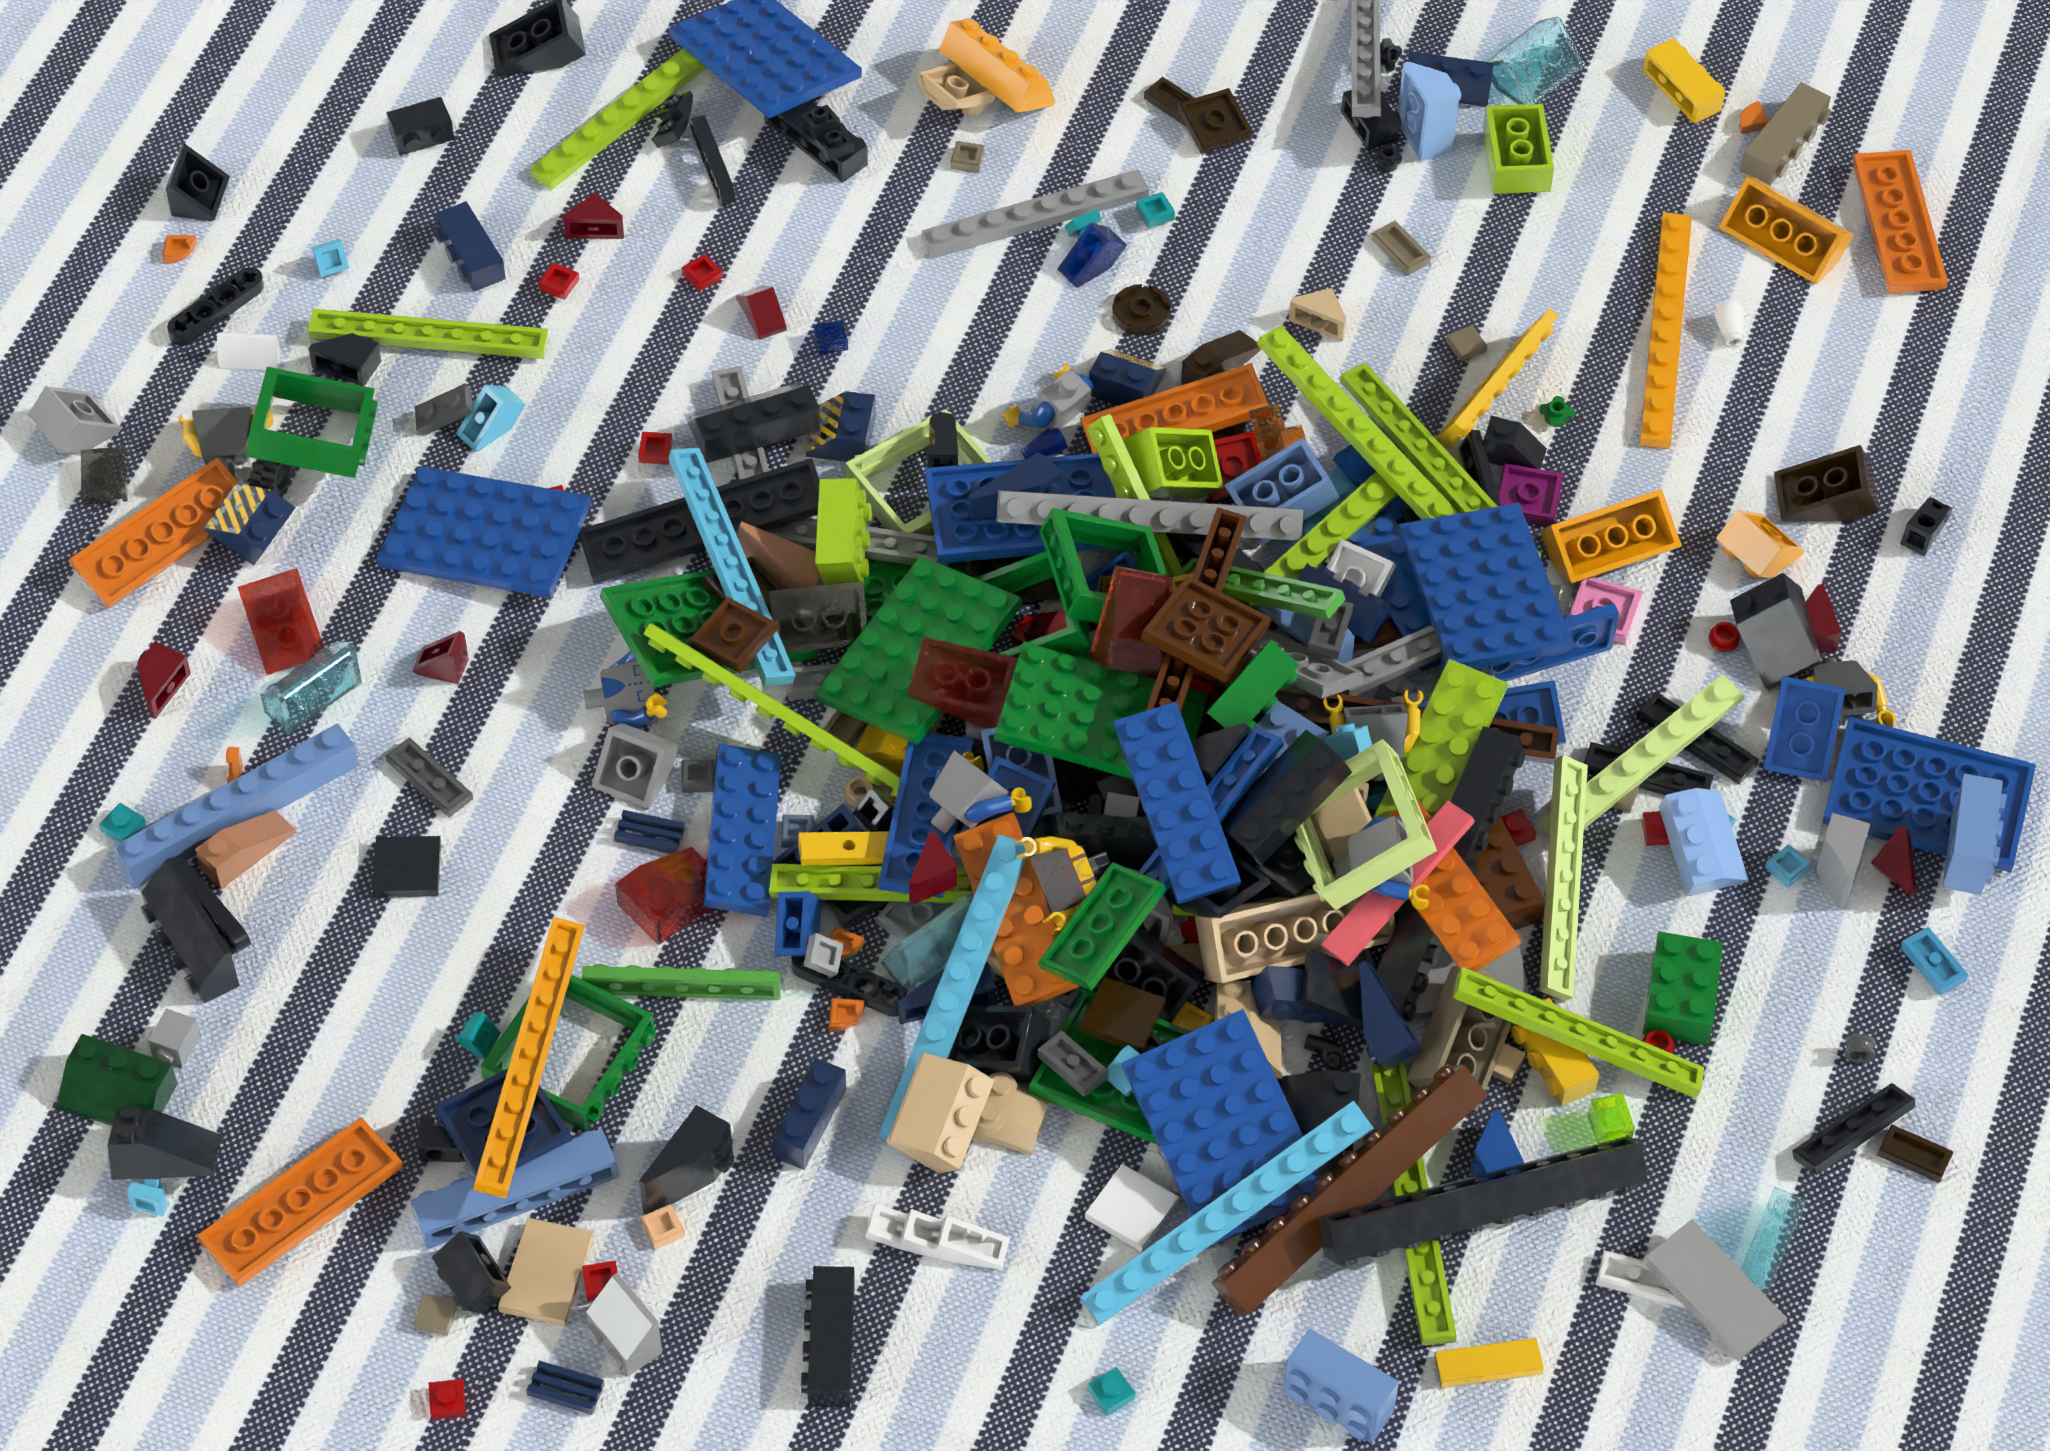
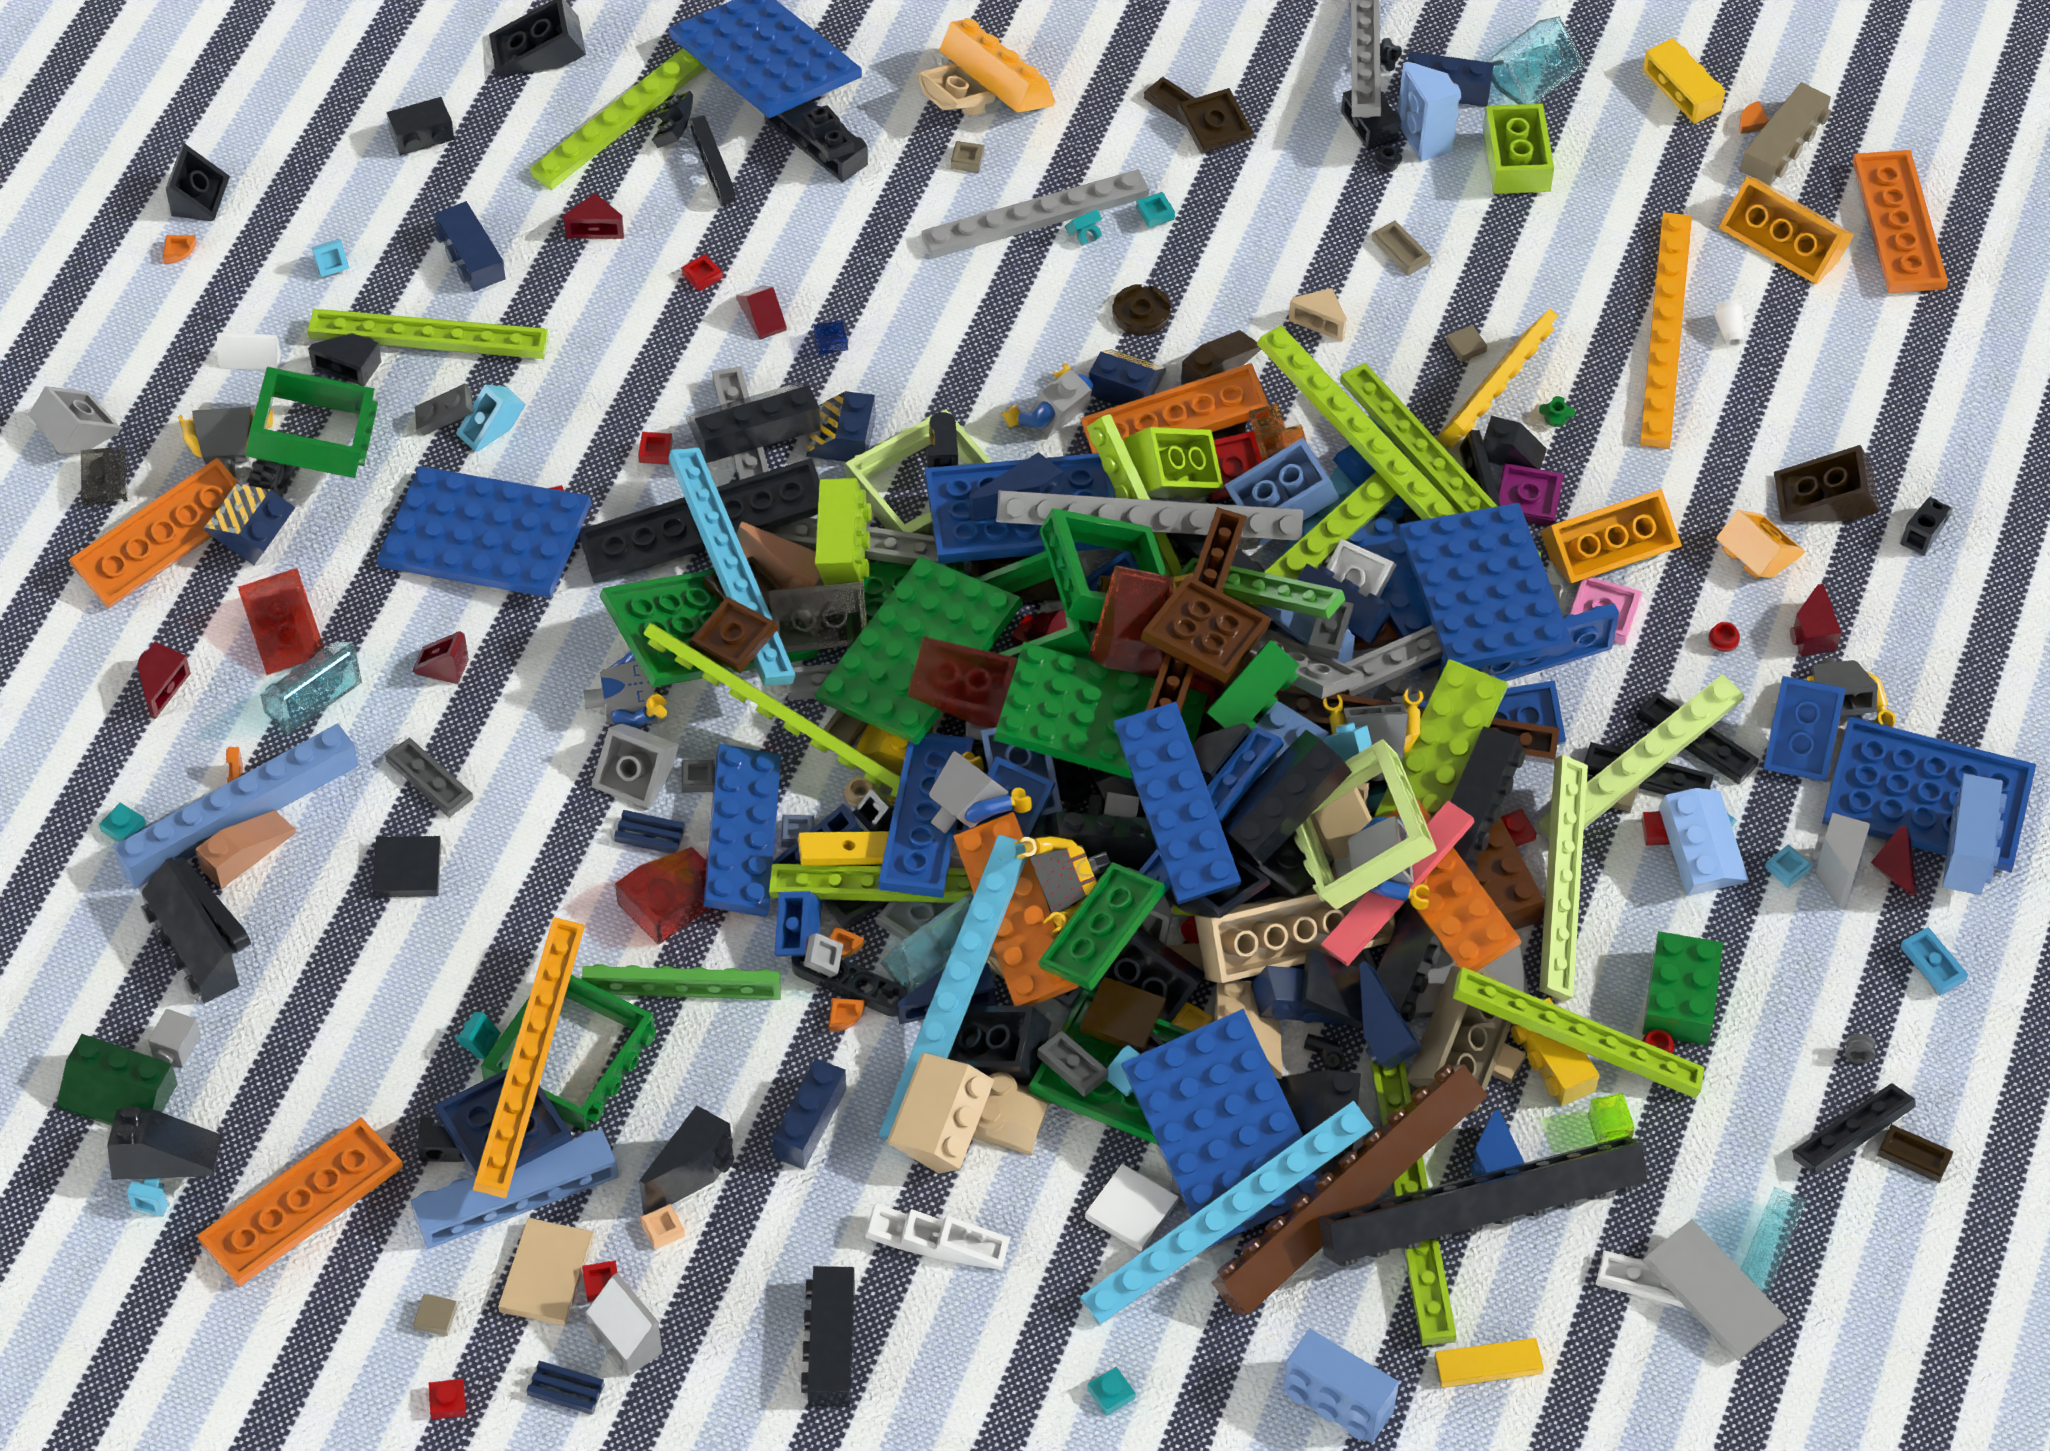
black beam [167,267,264,346] -> none
black brick [432,1231,511,1314] -> none
red plate [538,262,580,300] -> none
dark red slope [909,832,957,904] -> none
clear blue cone [1021,427,1068,459] -> none
clear blue slope [1057,223,1127,288] -> none
slope [1730,573,1822,690] -> none

